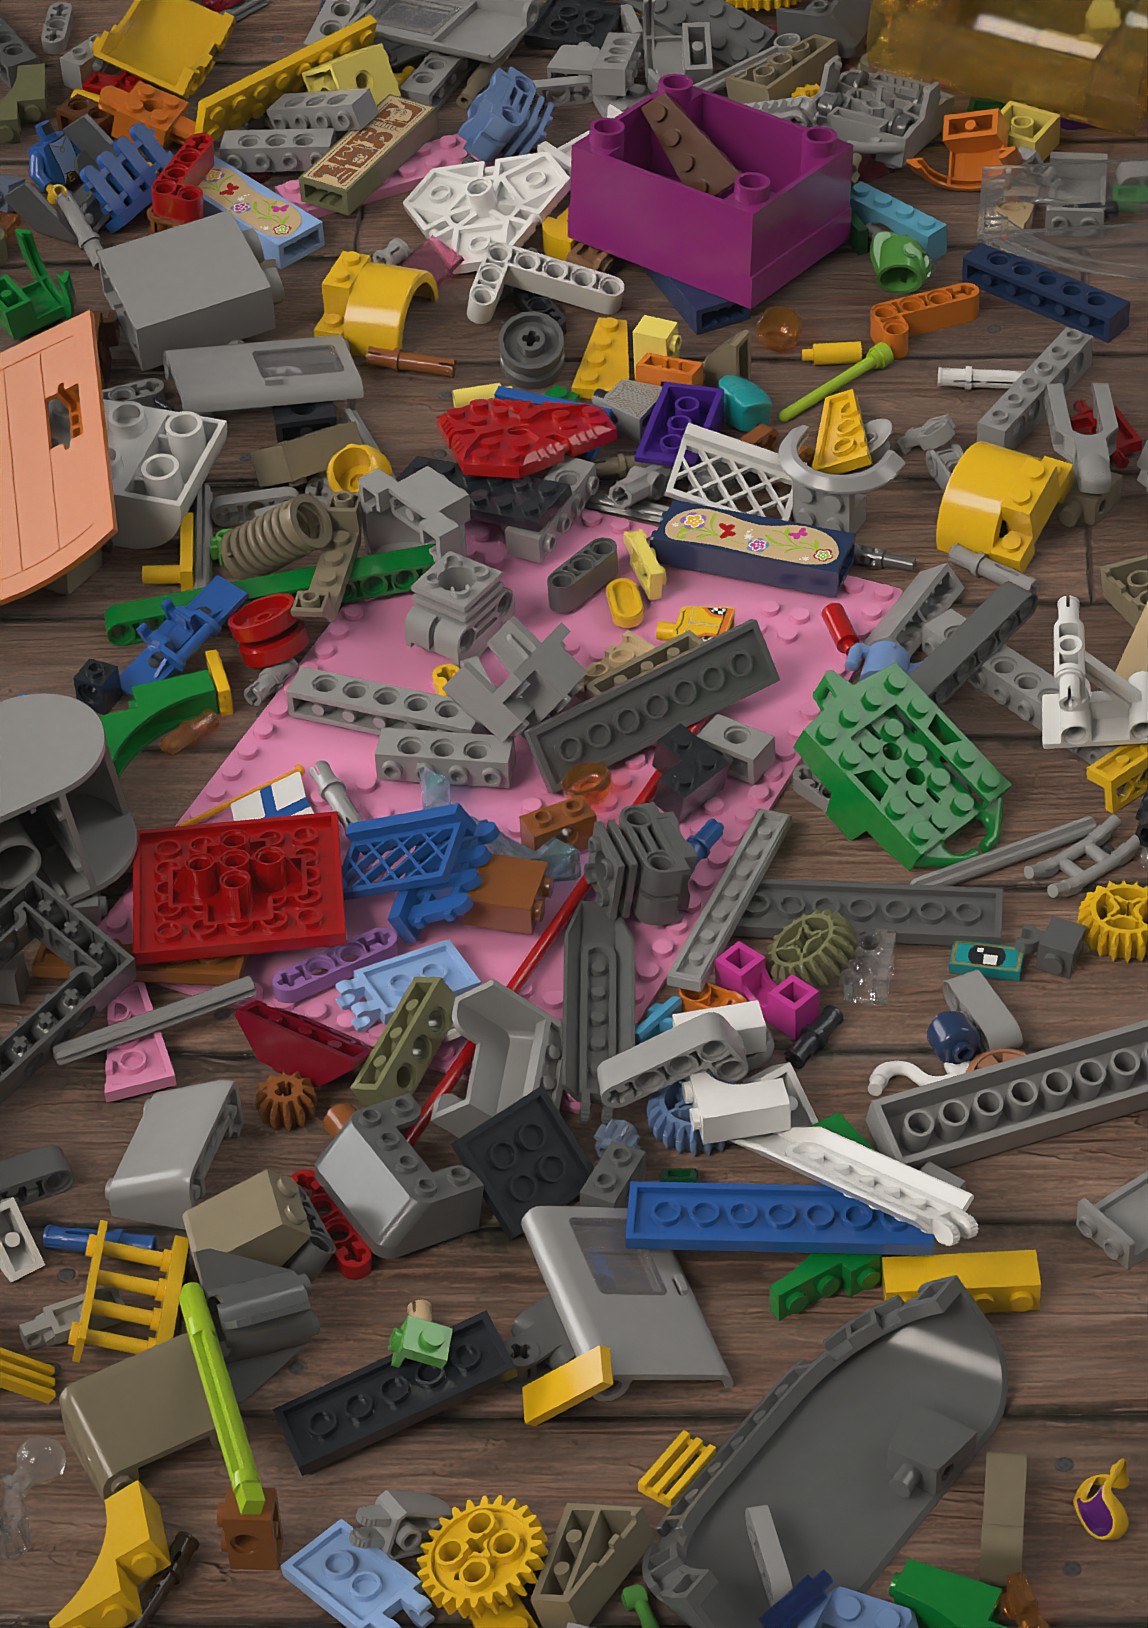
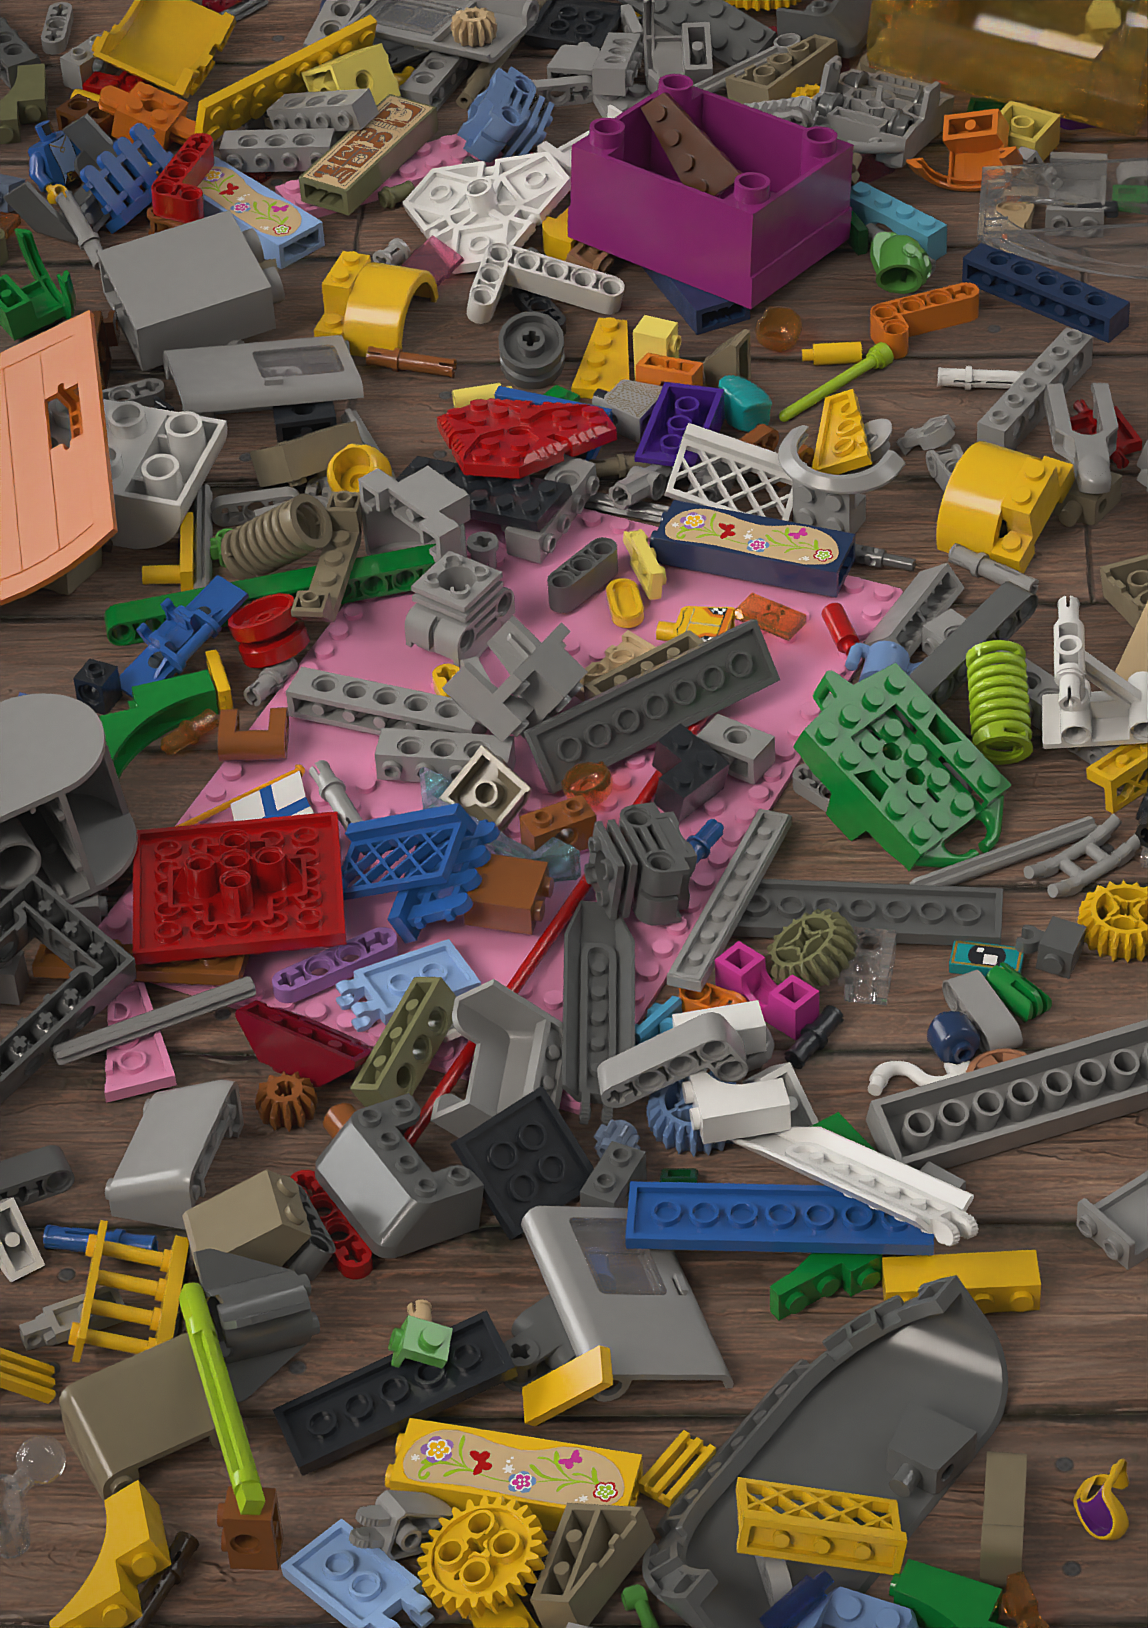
none -> dark orange connector [218,707,289,761]
none -> olive pin [378,180,415,208]
none -> brick [385,1418,643,1532]
none -> dark tan slope [439,745,533,833]
none -> tan gear [451,6,497,48]
none -> light grey bush [466,532,499,569]
none -> clear orange plate [735,593,806,641]
none -> yellow fence [736,1477,907,1575]
none -> lime piece [966,640,1033,765]
none -> green arm [985,962,1052,1023]

